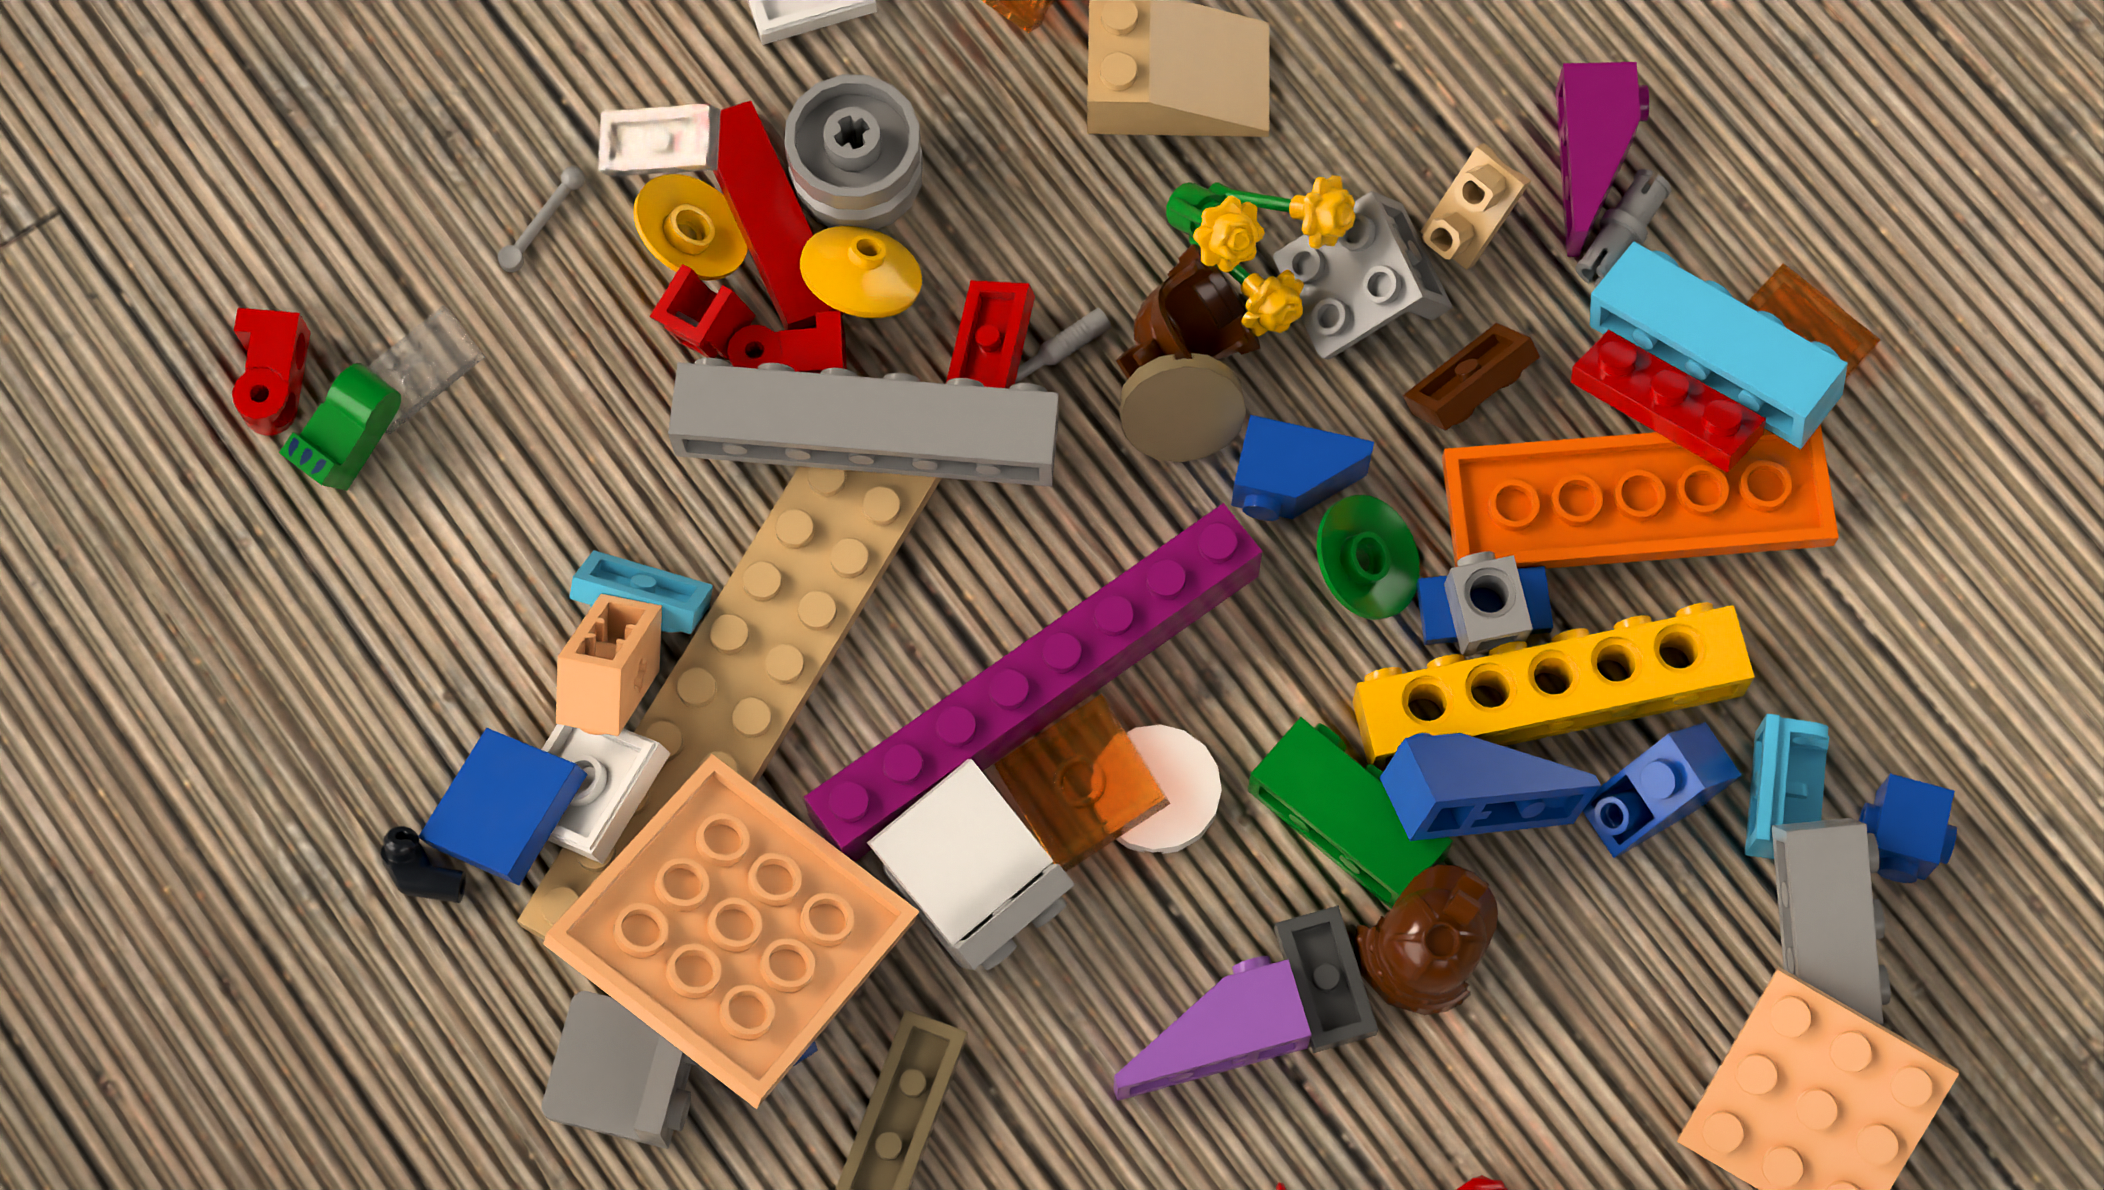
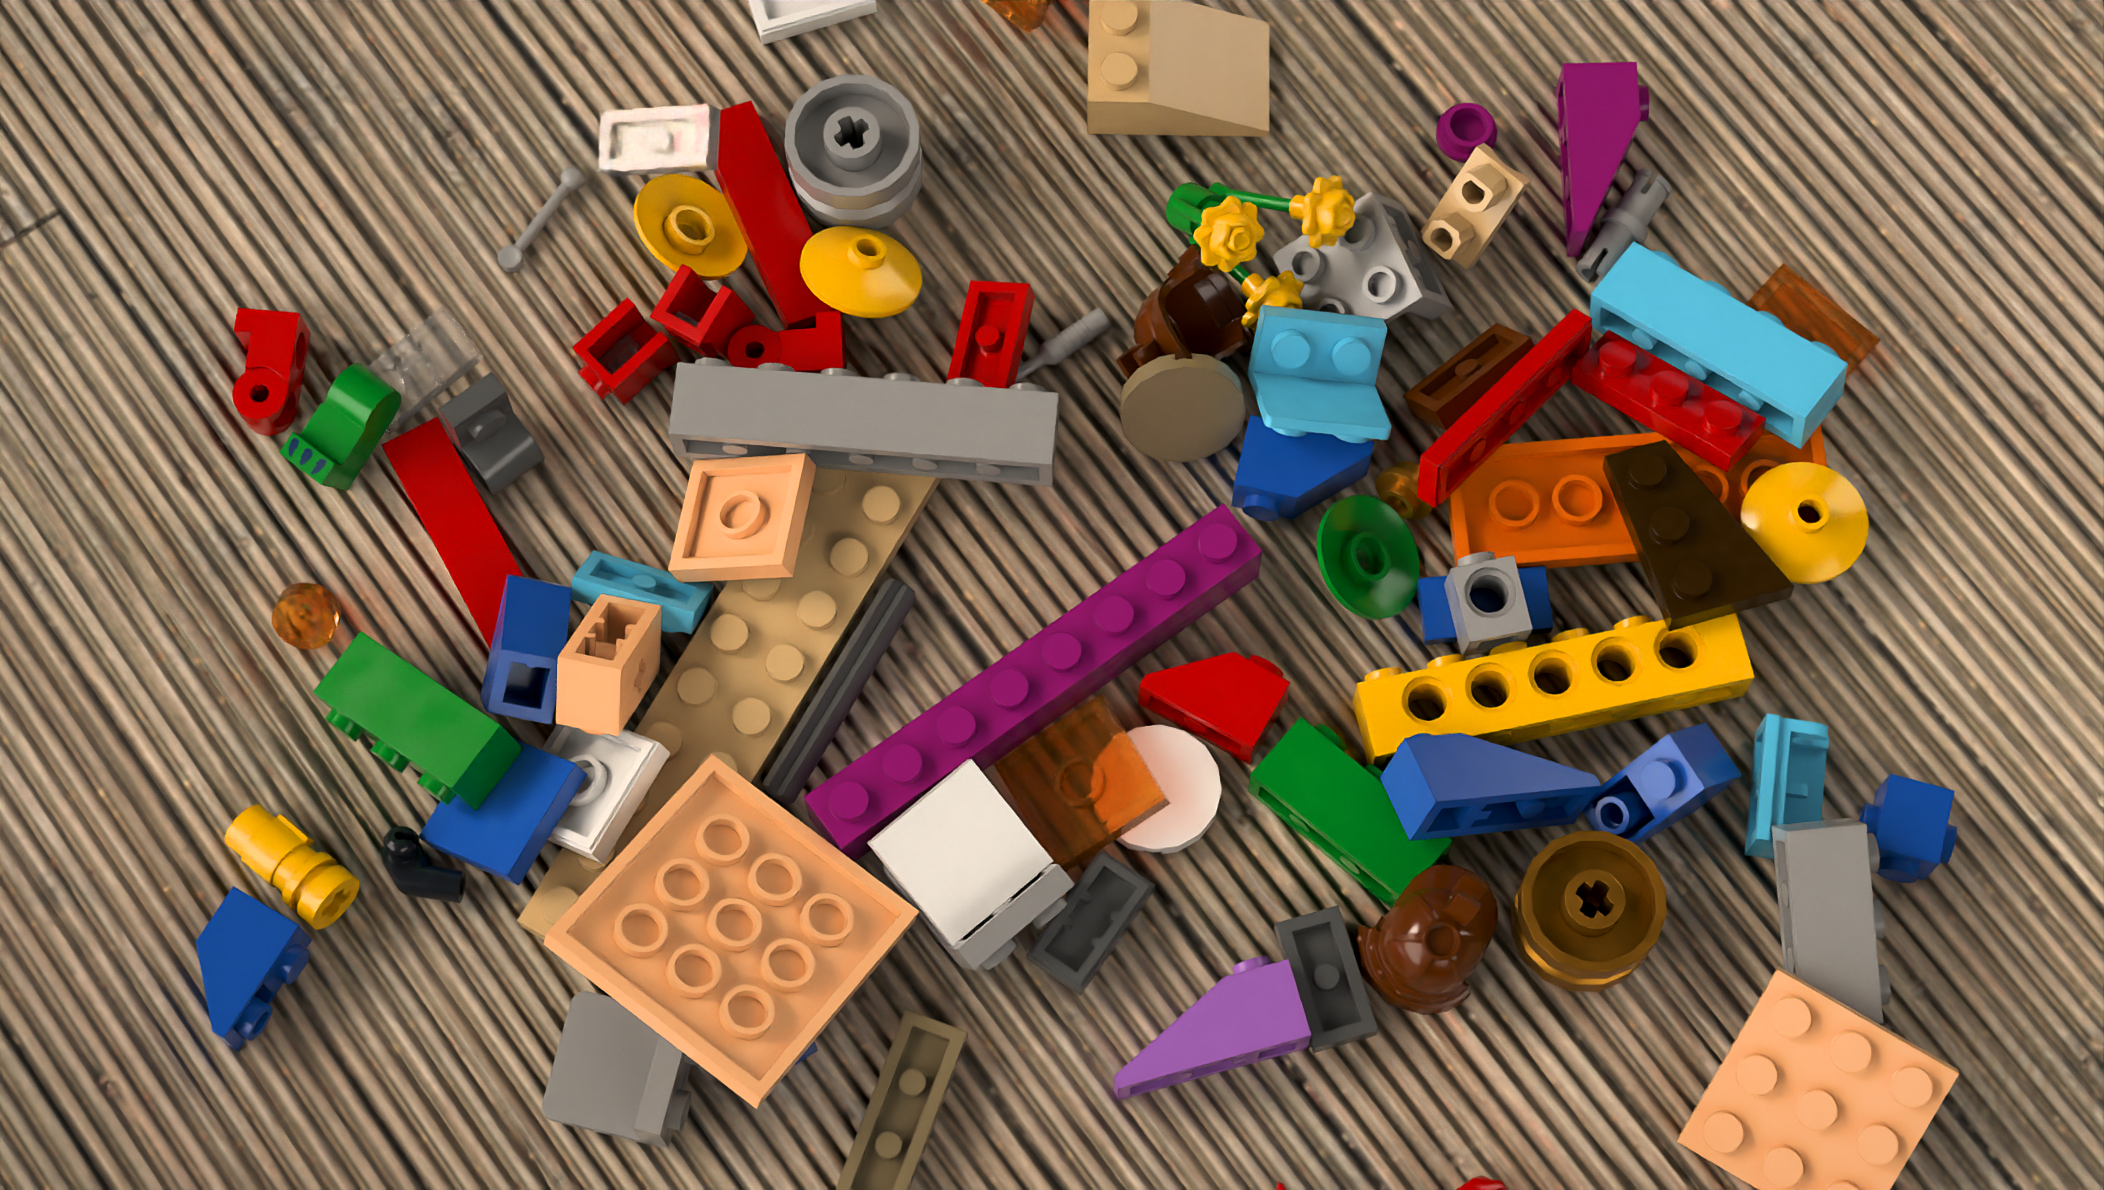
none -> blue slope [196,886,312,1051]
none -> yellow axle [225,804,360,930]
none -> clear orange tile [272,582,341,649]
none -> green brick [312,631,524,811]
none -> red tile [381,416,524,649]
none -> dark grey plate [439,372,545,496]
none -> blue slope [480,574,572,724]
none -> red window [572,297,682,406]
none -> light nougat plate [668,453,816,583]
none -> dark grey axle [763,578,916,805]
none -> dark grey plate [1026,849,1155,996]
none -> red slope [1138,652,1291,765]
none -> medium azure bracket [1247,305,1391,443]
none -> pearl gold plate [1375,461,1434,520]
none -> red tile [1417,308,1592,508]
none -> magenta plate [1436,103,1498,163]
none -> pearl gold wheel [1511,831,1667,992]
none -> dark brown wing [1602,440,1794,631]
none -> yellow dish [1740,462,1869,584]

